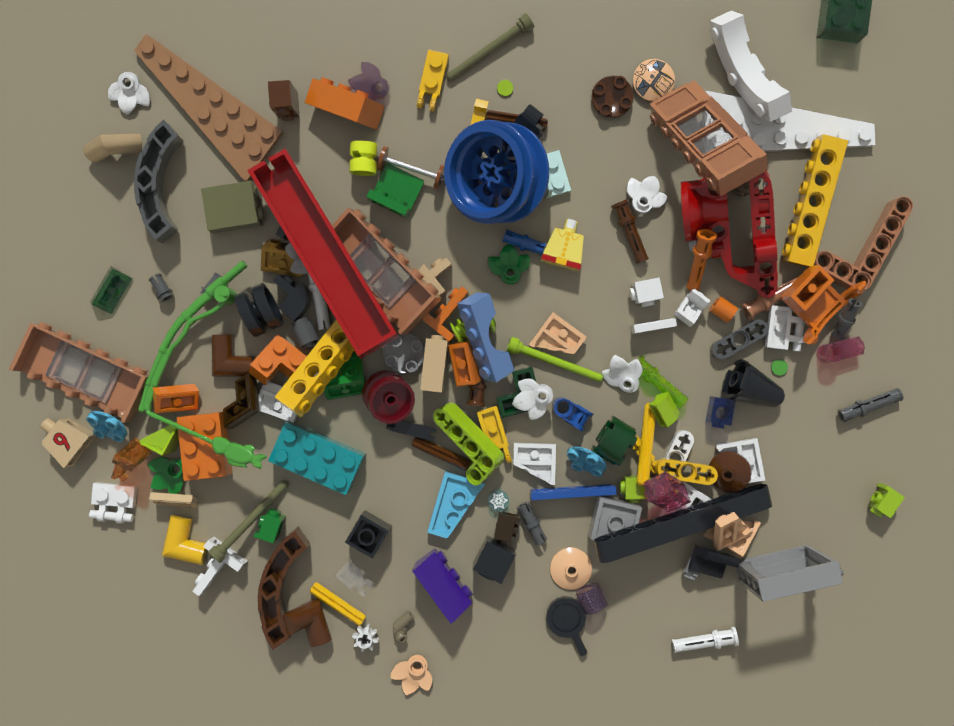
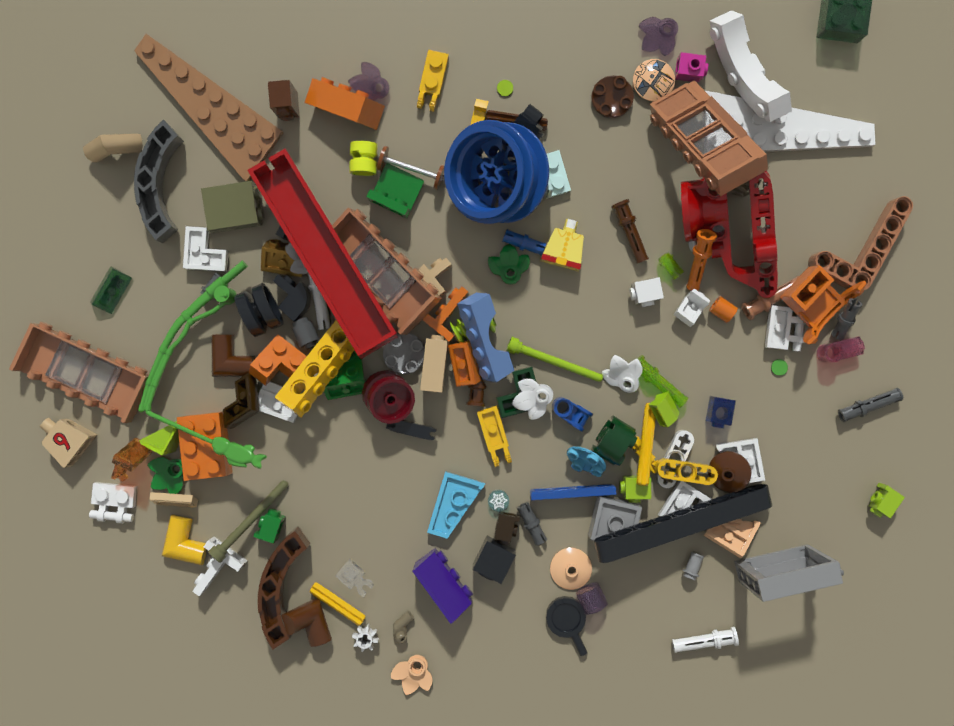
medium azure dish [86,411,128,443] -> none
white plate [108,72,150,115] -> none
dark grey pin [149,273,173,302] -> none
orange slope [153,384,199,414] -> none
teal brick [268,421,366,495] -> none
black head [345,510,392,559] -> none
reddish brown axle [411,437,471,471] -> none
lime beam [433,402,504,486] -> none
olive piece [446,13,535,81] -> none
white wing [513,443,556,485] -> none
light nougat wing [529,312,587,354] -> none
white plate [627,176,667,214] -> none
white tile [631,318,677,334] -> none
clear pink brick [643,472,691,512] -> none
black panel [688,545,741,578] -> none
dark grey beam [710,319,768,359] -> none
light nougat wing [713,512,753,551] -> none
black cone [722,359,785,407] -> none
yellow brick [782,134,849,267] -> none
none -> white plate [183,226,228,272]
none -> clear purple plate [639,17,678,56]
none -> clear neon green pin [658,252,684,280]
none -> dark pink brick [675,52,709,83]

